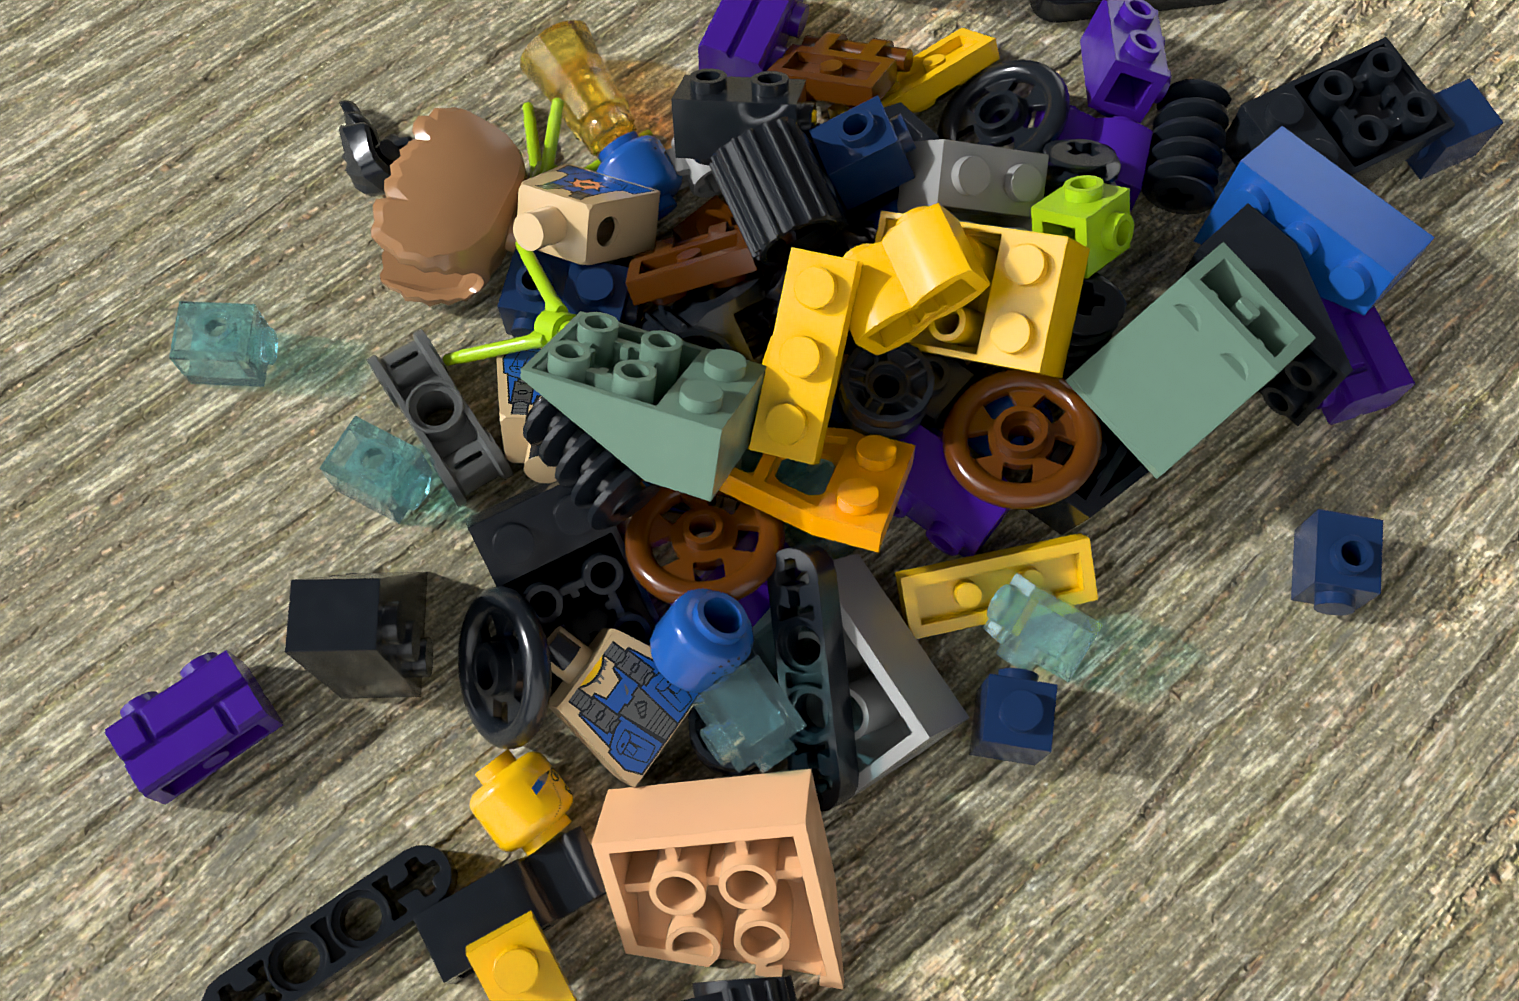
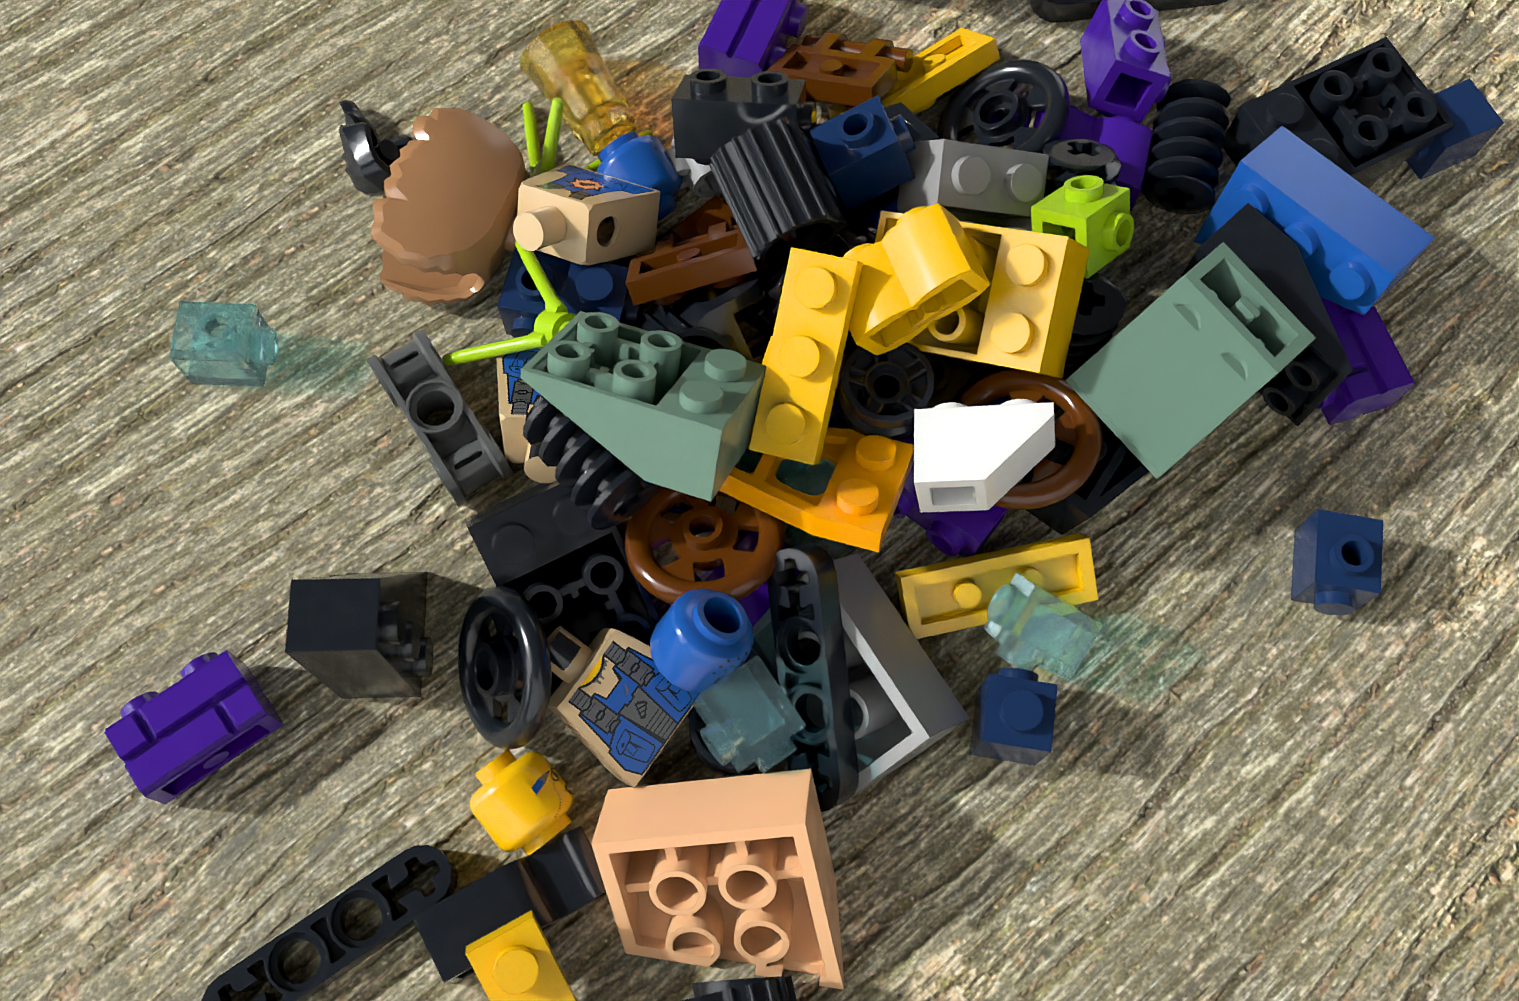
clear light blue brick [319,416,433,524] -> none
none -> white slope [914,399,1055,512]

